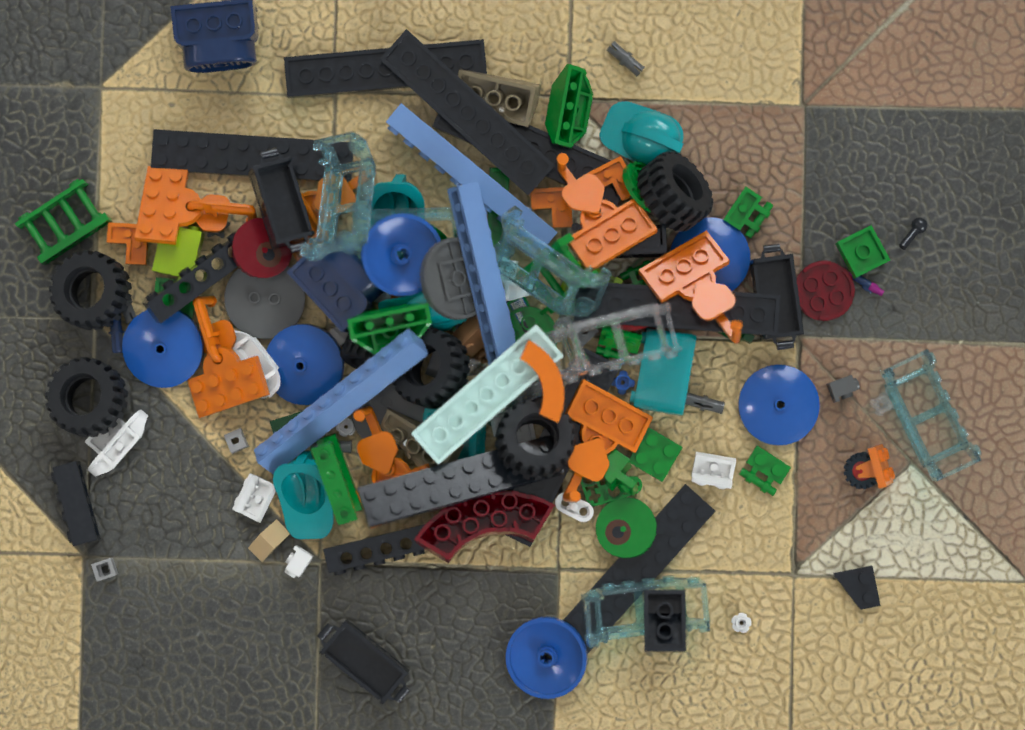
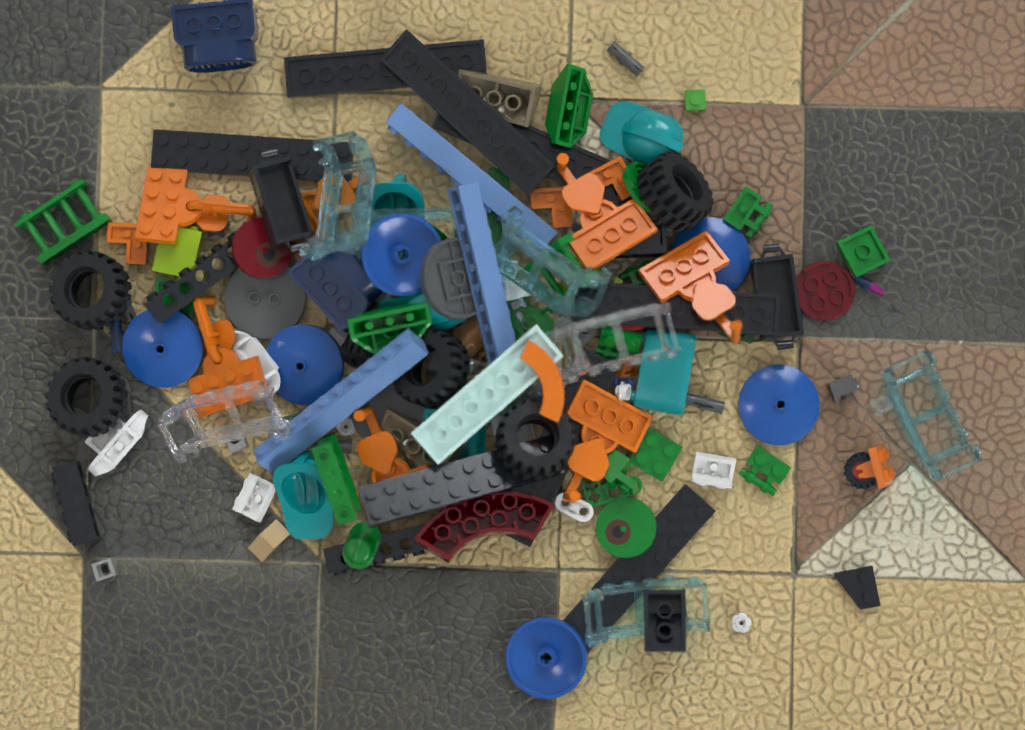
white brick [284,545,314,578] -> none
black container [317,619,410,705] -> none
black bar [899,217,928,250] -> none
none -> clear windscreen [157,380,292,464]
none -> green piece [342,521,381,570]
none -> dark orange plate [615,355,642,379]
none -> white plate [615,381,632,401]
none -> bright green plate [684,90,706,111]

